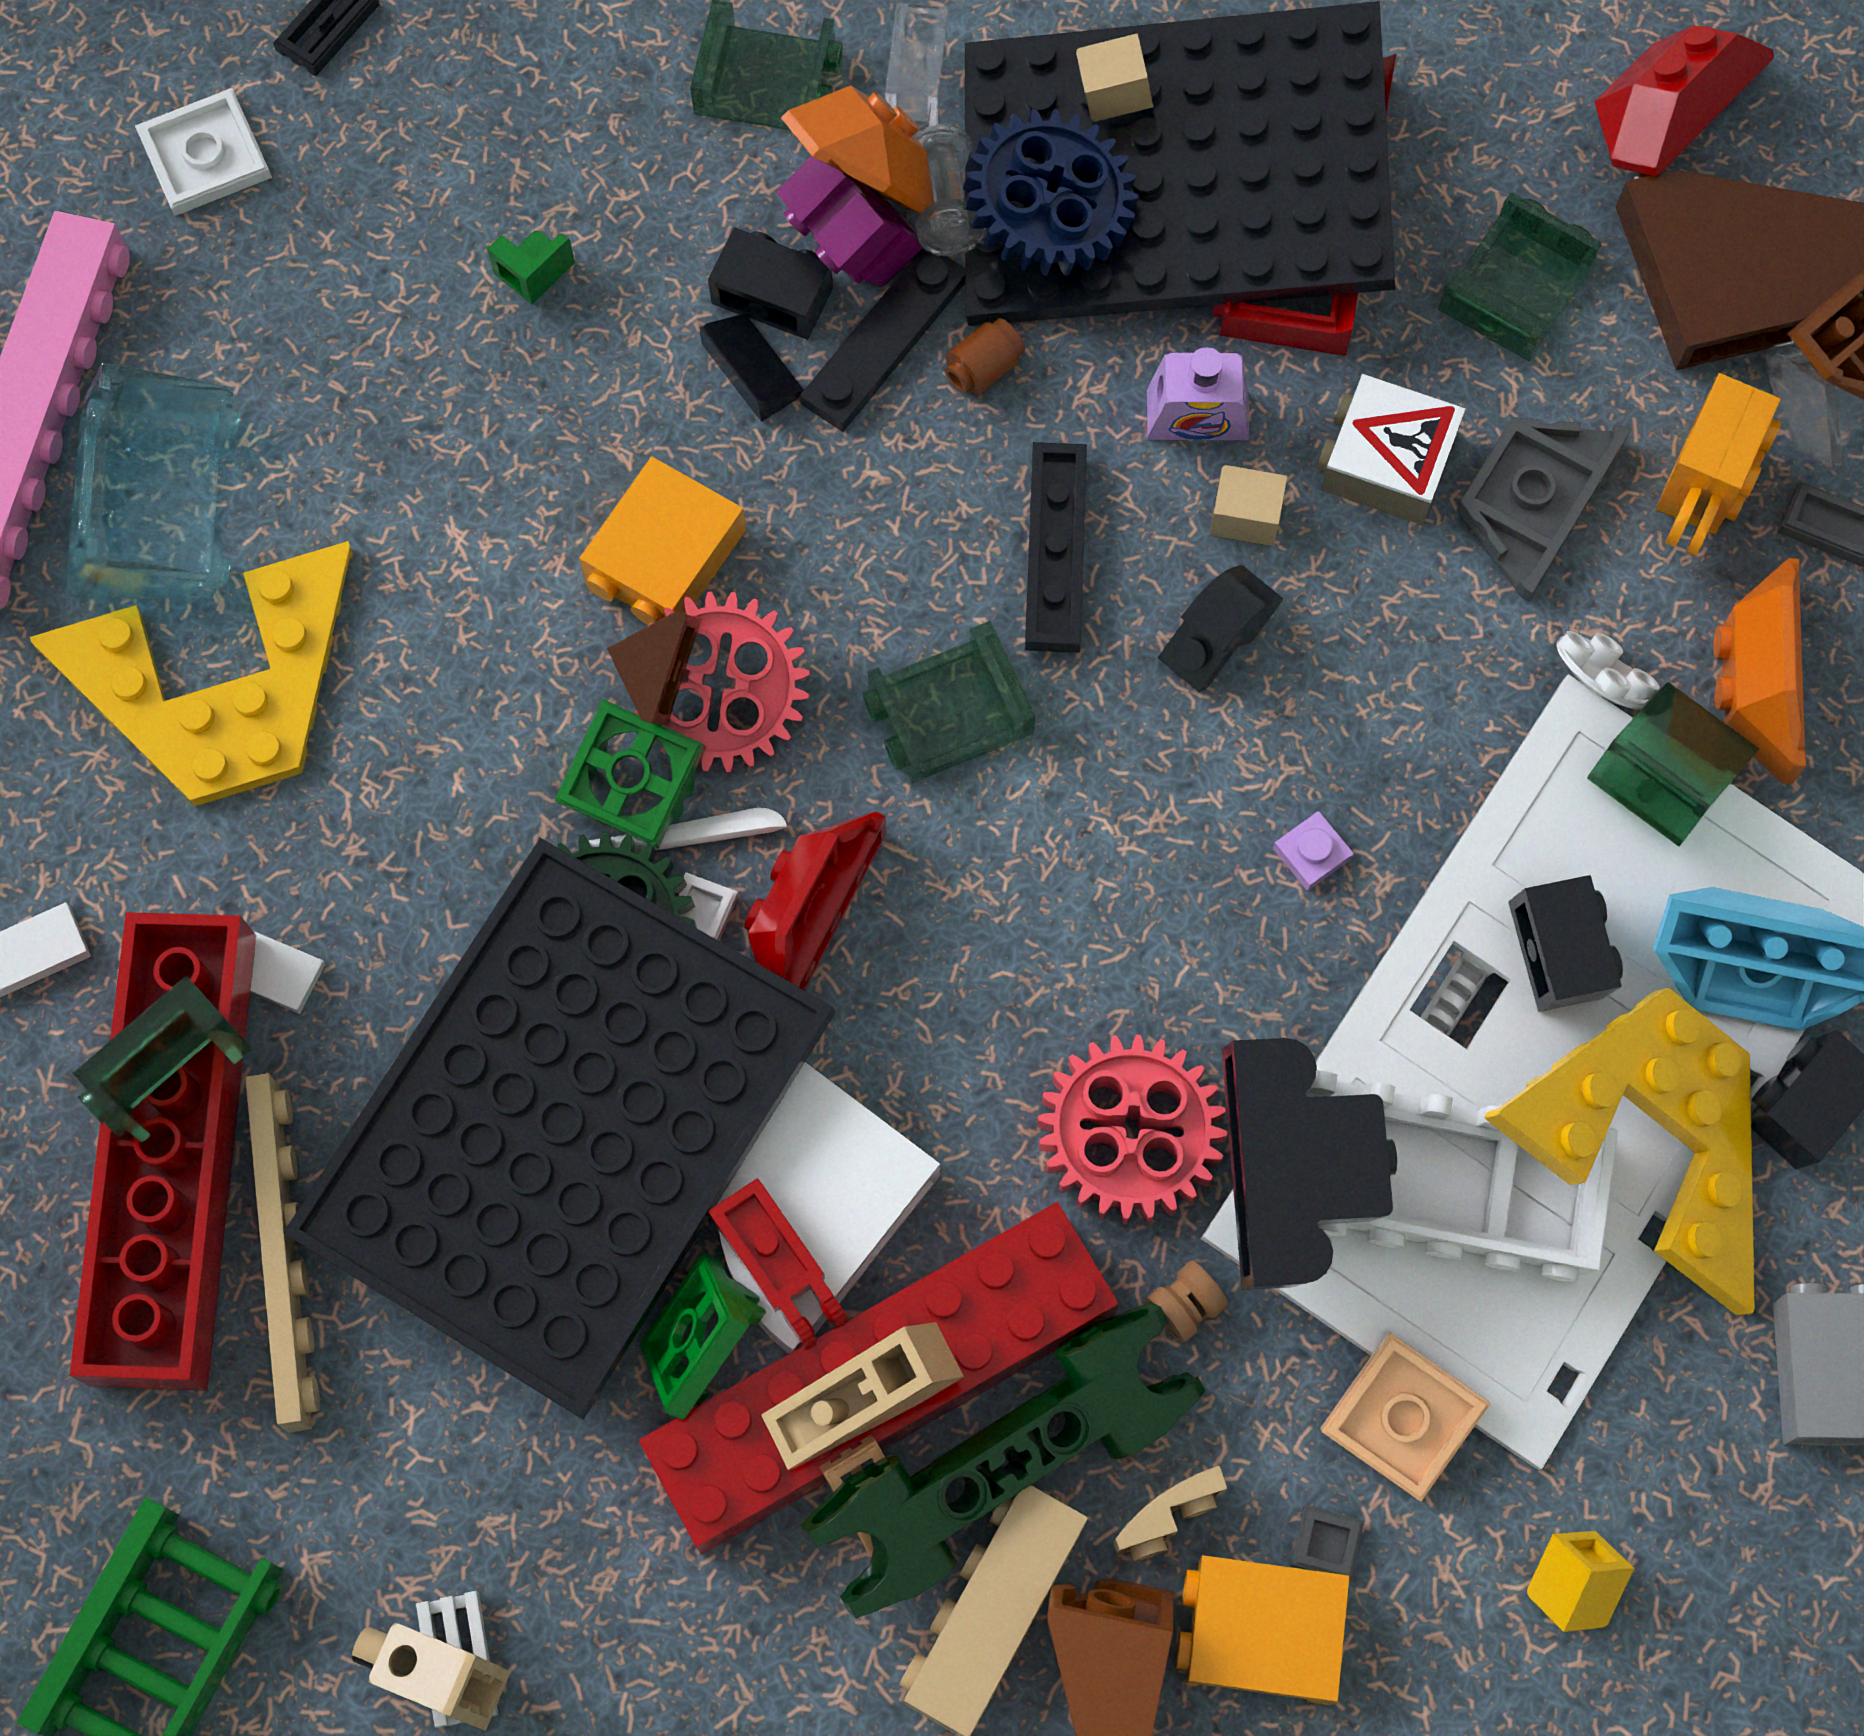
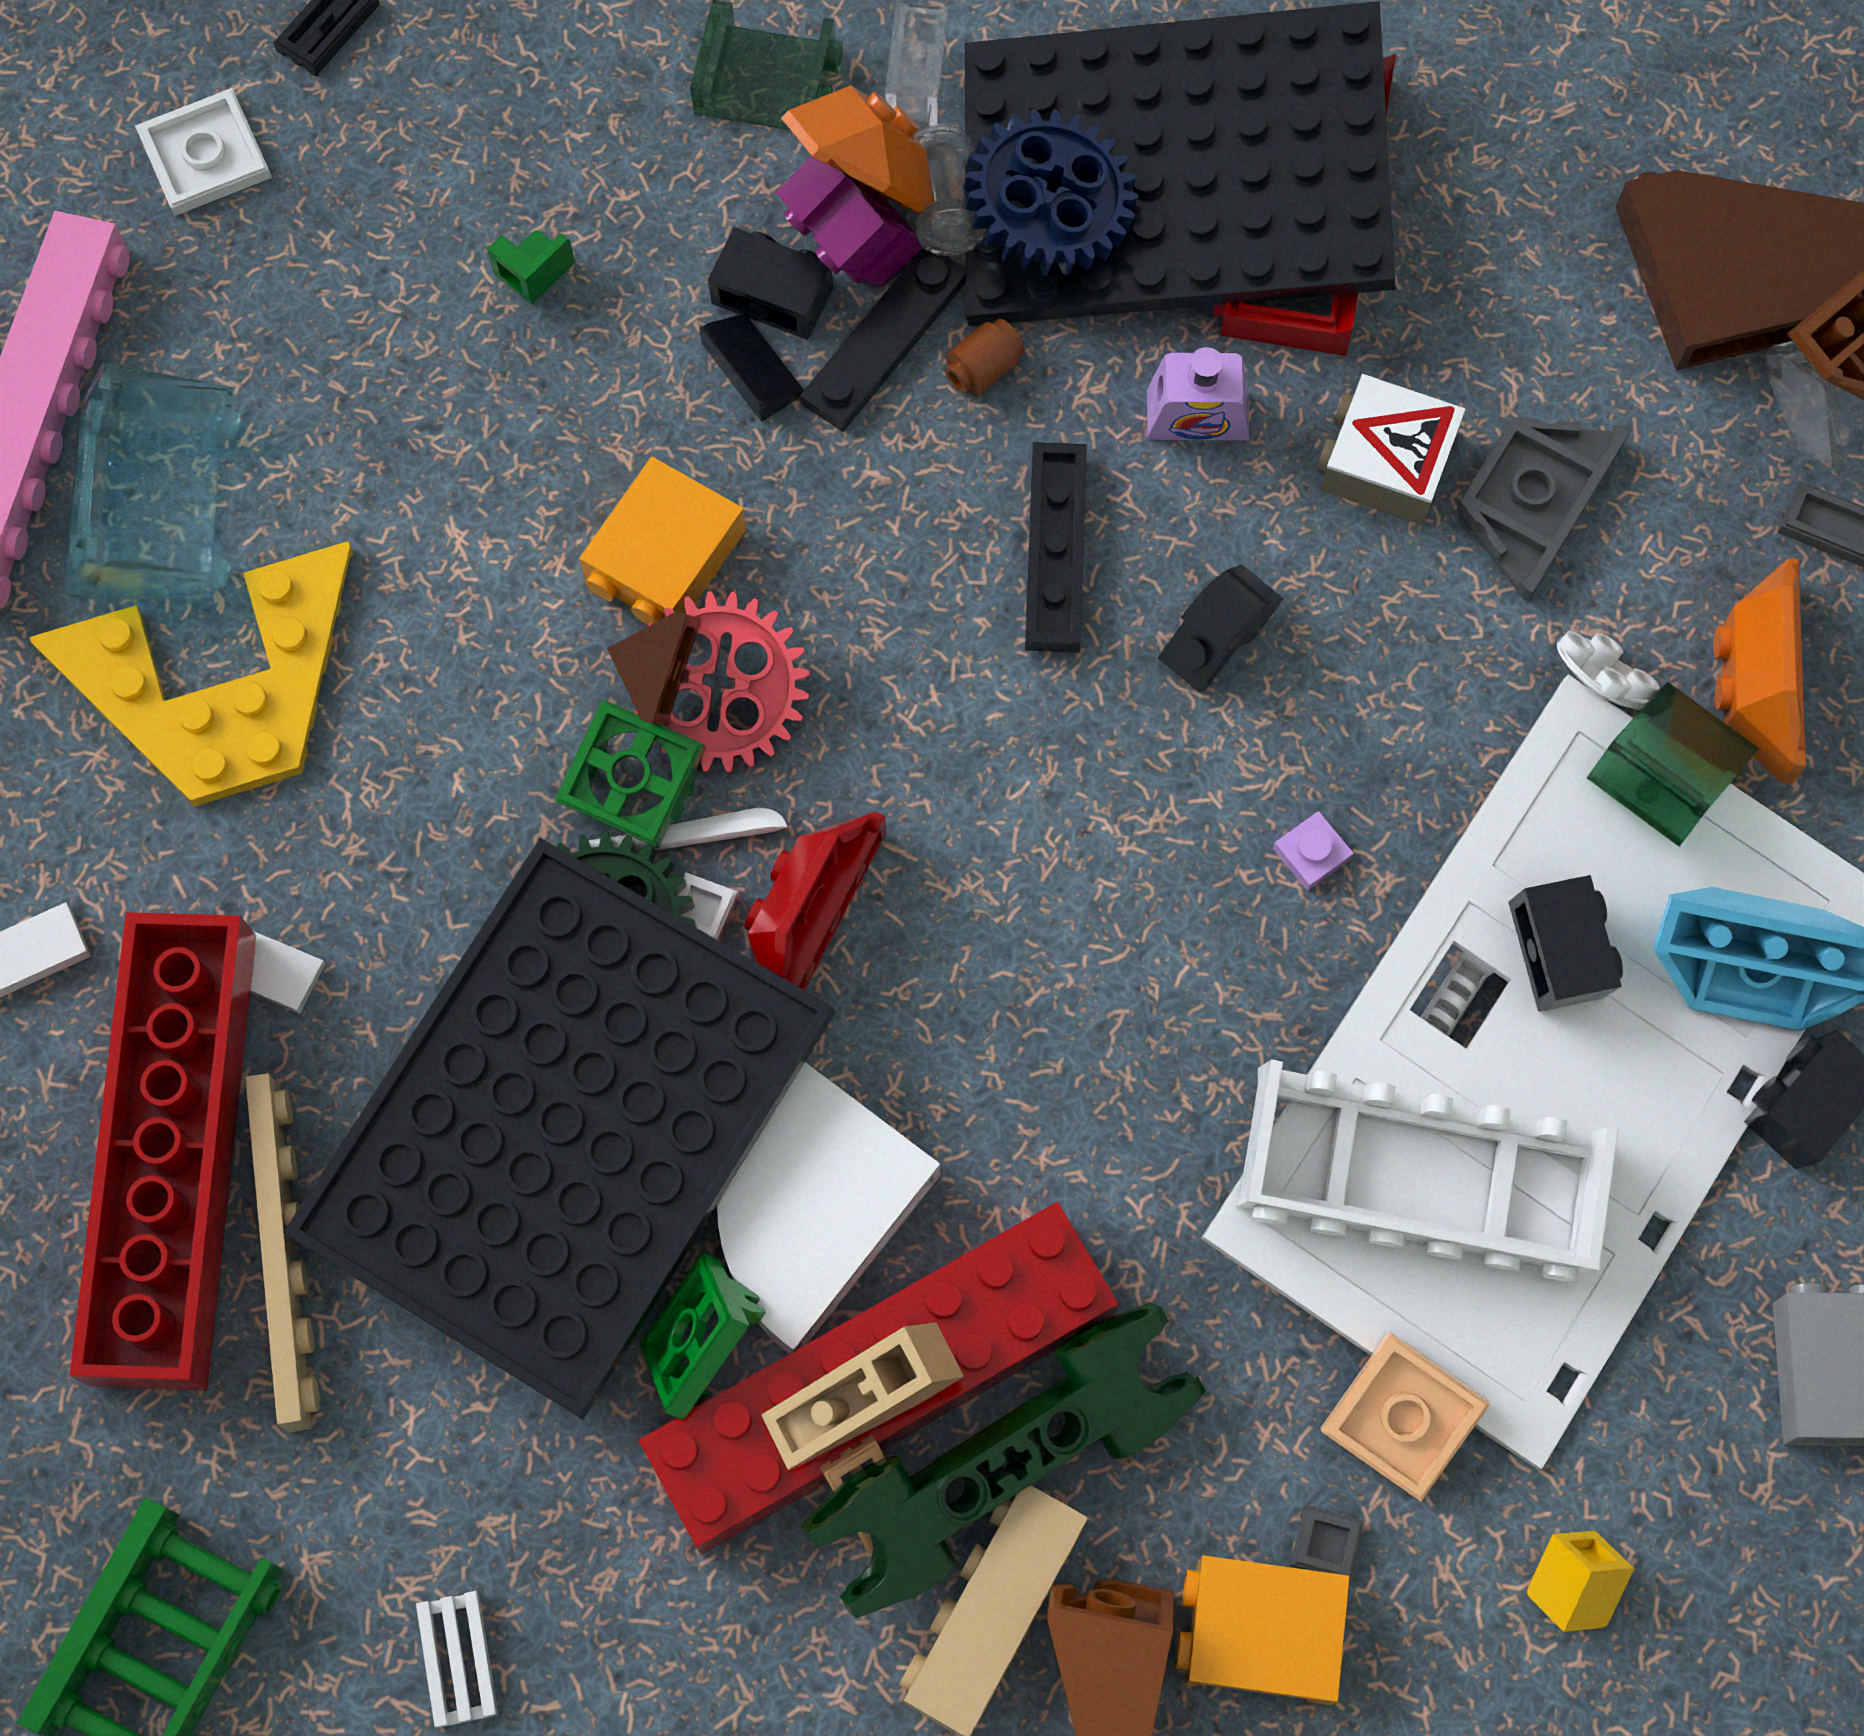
clear green panel [73,976,252,1143] -> none
tan torso [352,1623,511,1731] -> none
red hinge [708,1178,848,1348] -> none
clear green panel [862,621,1035,783] -> none
coral gear [1037,1034,1227,1224] -> none
tan panel [1076,33,1153,121] -> none
tan slope [1113,1466,1227,1562] -> none
medium nougat wheel [1145,1261,1229,1344] -> none
tan panel [1210,465,1287,546] -> none
black brick [1222,1038,1397,1290] -> none
clear green panel [1438,192,1602,362] -> none
yellow wing [1484,987,1755,1315] -> none
red wedge [1594,25,1774,177] -> none
light orange brick [1655,373,1782,557] -> none

